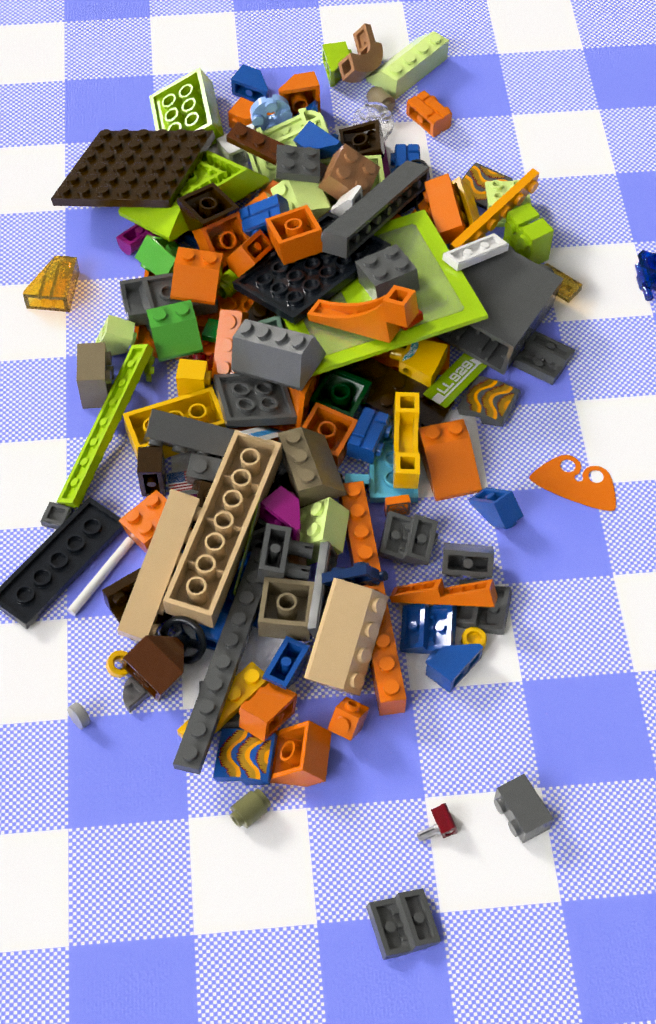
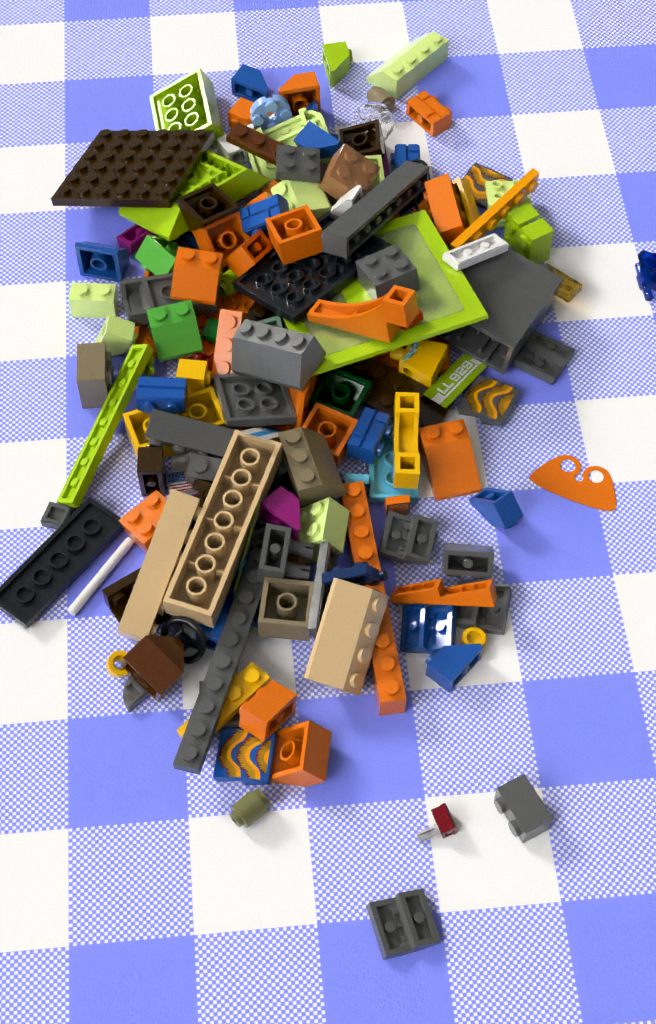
clear yellow slope [23,256,80,312] -> none
light grey tile [67,702,90,730] -> none
blue slope [262,636,310,690] -> none
orange brick [327,697,370,741] -> none
medium nougat arch [338,23,383,83] -> none
none -> yellowish green brick [69,283,119,318]
none -> blue slope [75,241,130,282]
none -> blue brick [136,376,188,414]

